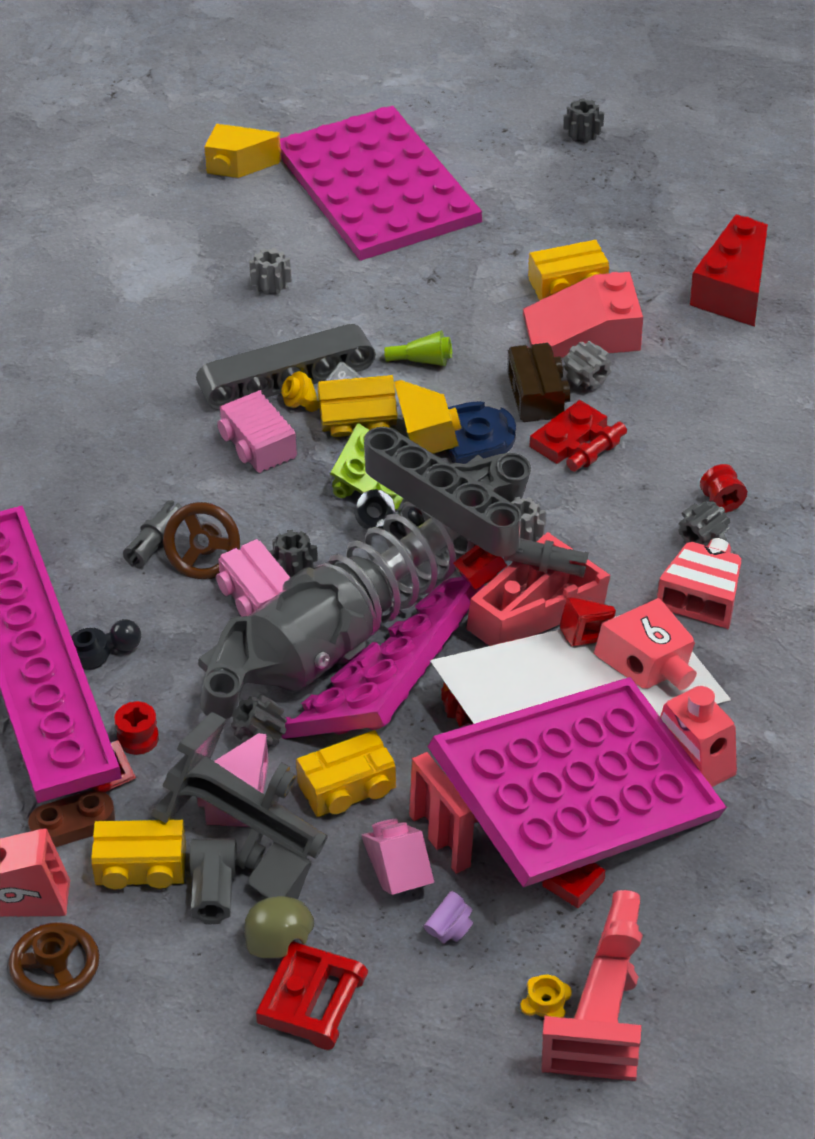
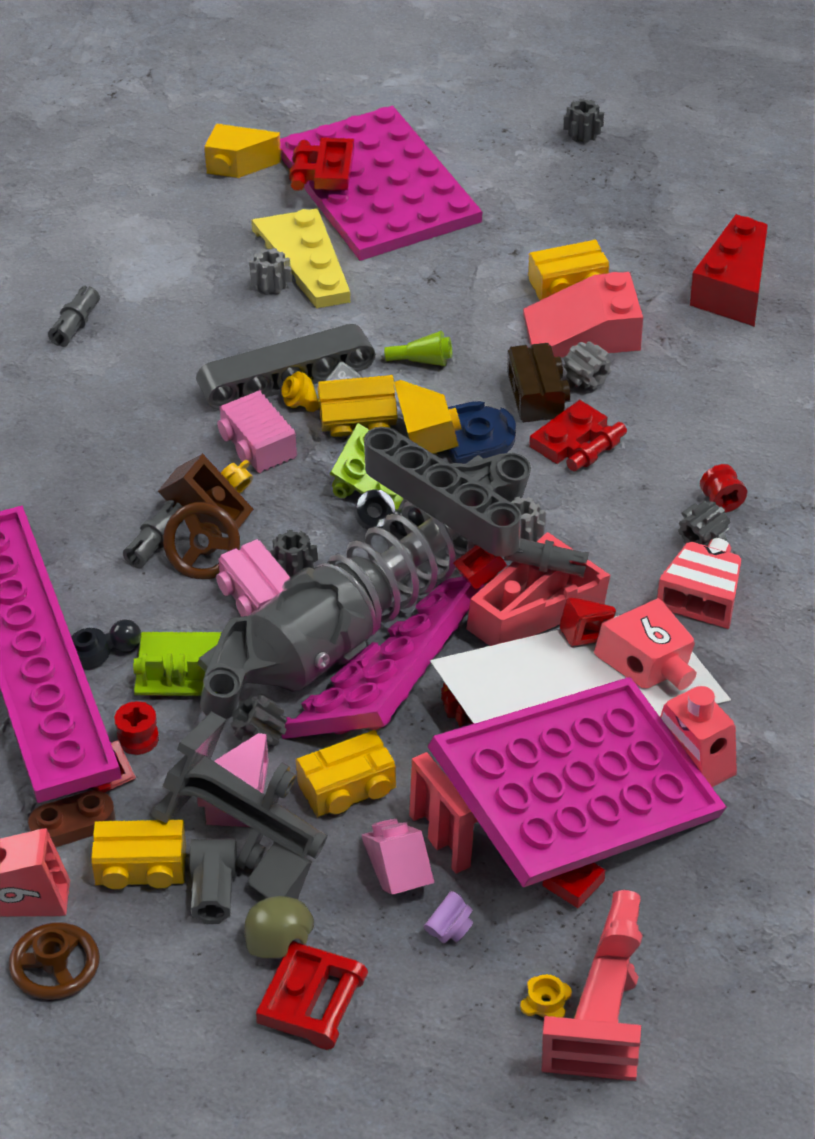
none -> dark grey pin [48,286,100,347]
none -> lime hinge [133,632,222,696]
none -> reddish brown slope [158,453,254,535]
none -> yellow plate [221,460,253,493]
none -> light yellow wing [251,208,351,308]
none -> red plate [289,138,354,191]

